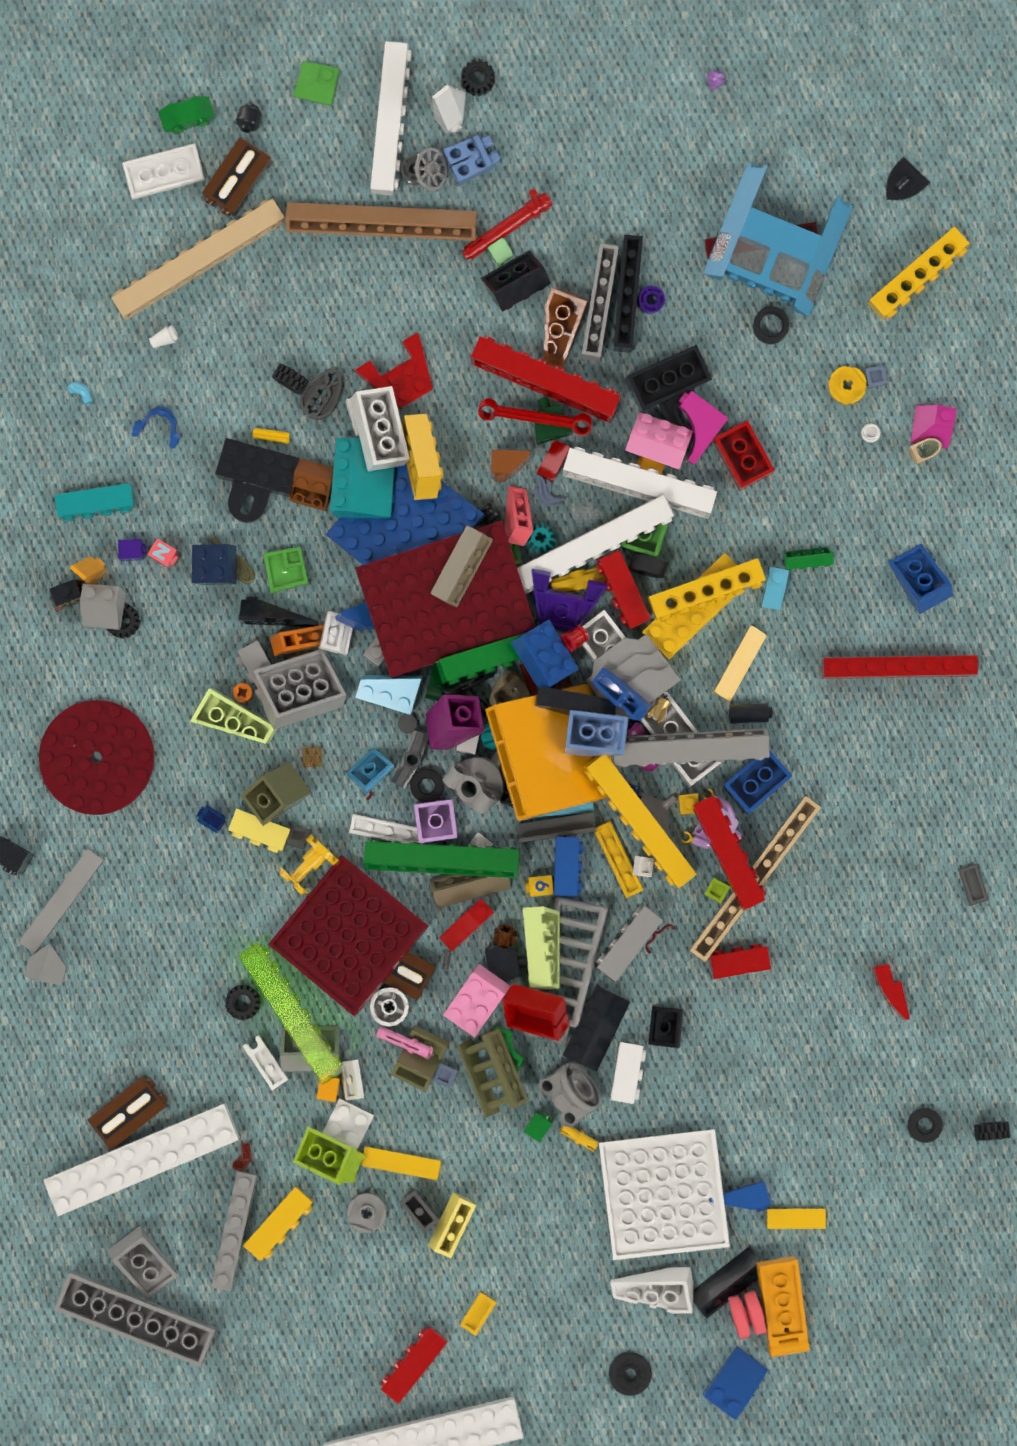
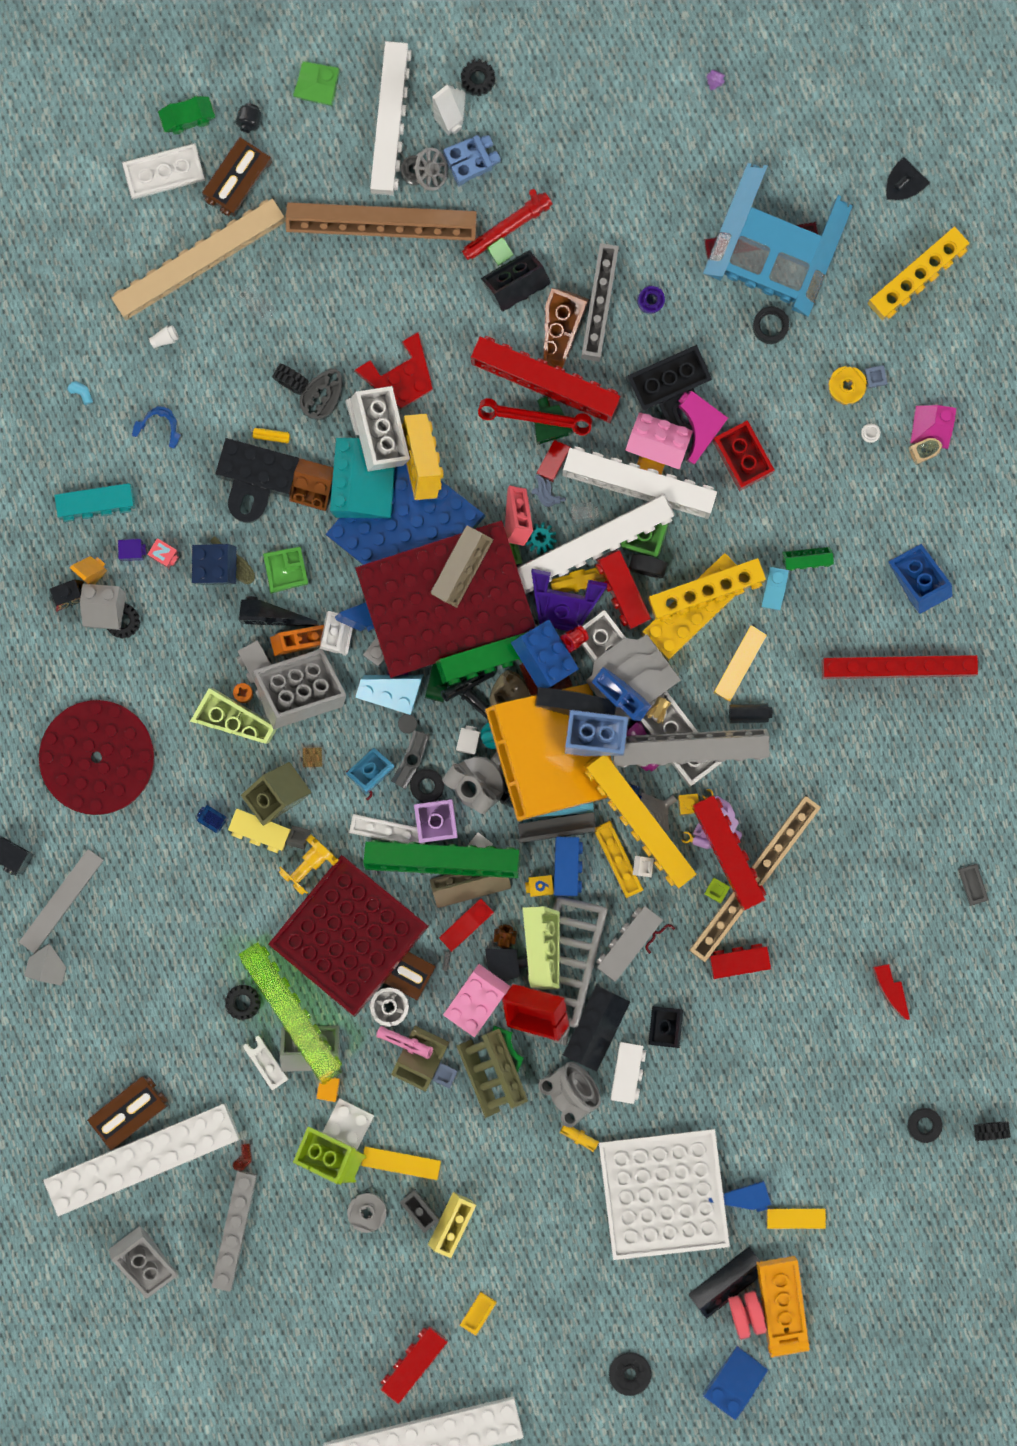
light grey brick [54,1270,217,1367] -> none
yellow brick [243,1185,313,1261] -> none
white plate [340,1059,364,1101] -> none
magenta slope [425,694,484,750] -> none
black wheel [480,502,501,525] -> none
dark orange slope [491,450,530,482] -> none
green brick [523,1111,552,1143] -> none
white wedge [610,1267,693,1313] -> none
black brick [613,234,643,353] -> none
blue brick [722,750,792,815] -> none

